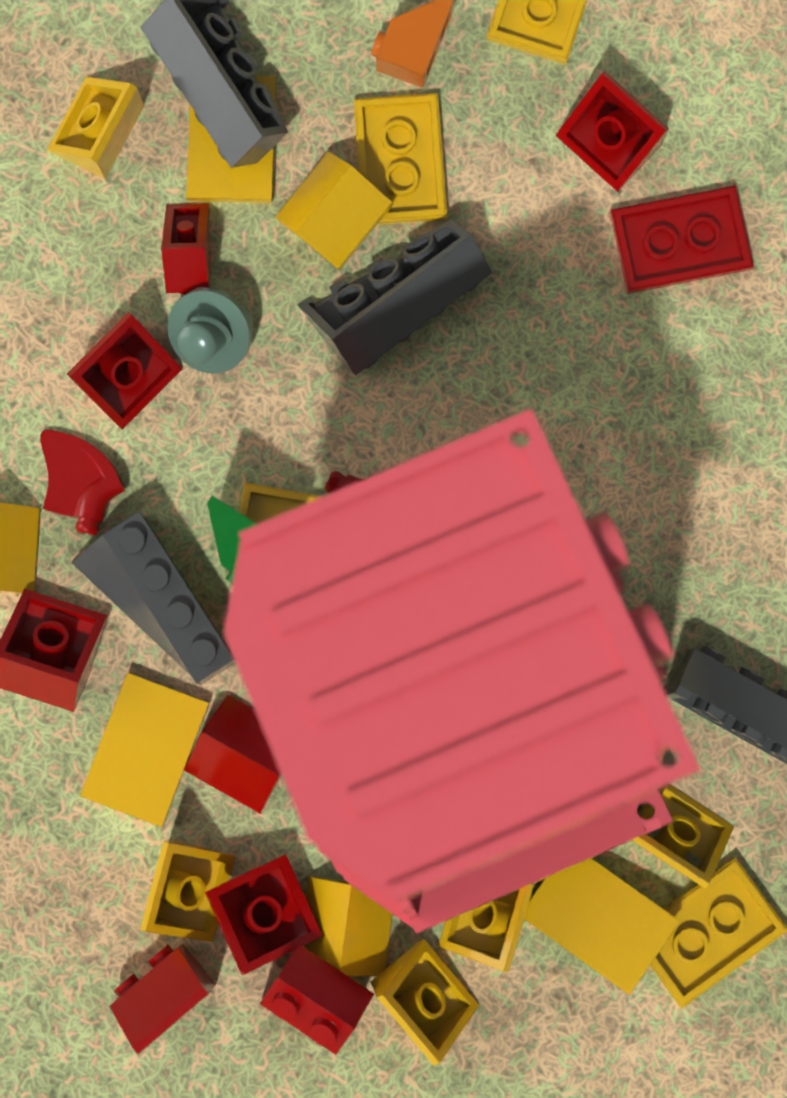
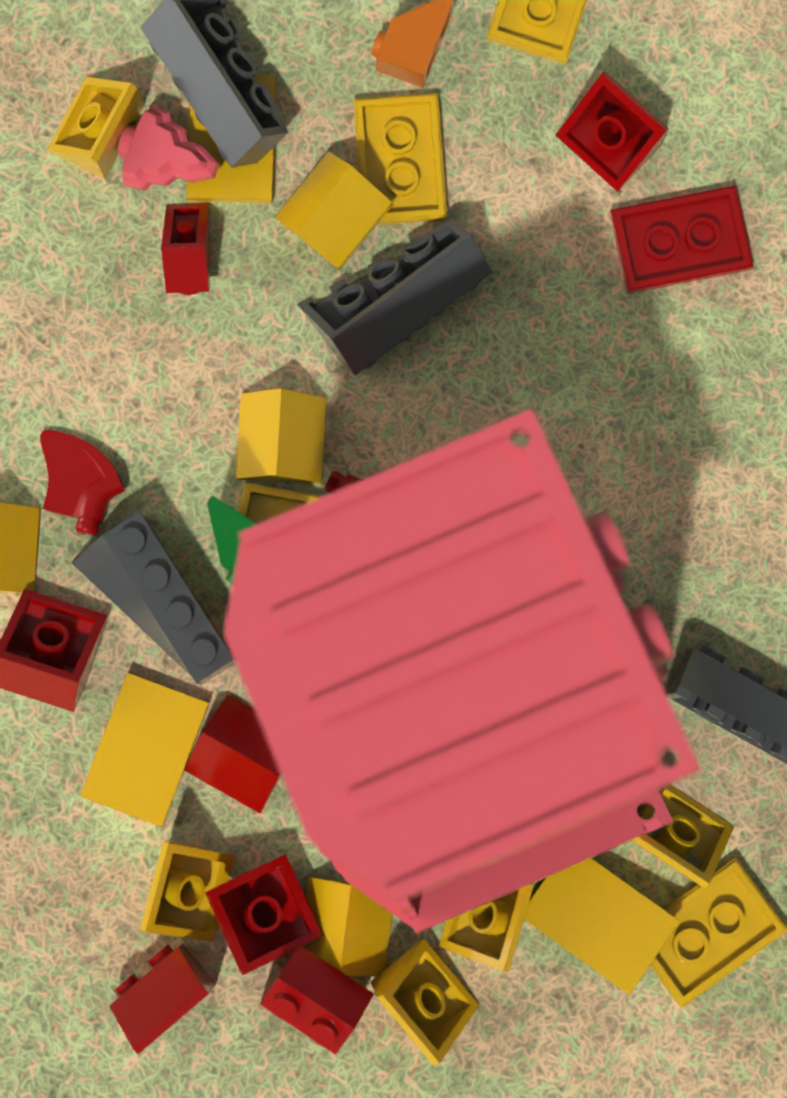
red slope [67,312,182,430] -> none
sand green plate [167,286,253,374] -> none
none -> coral rock [118,105,220,191]
none -> yellow slope [236,388,327,484]

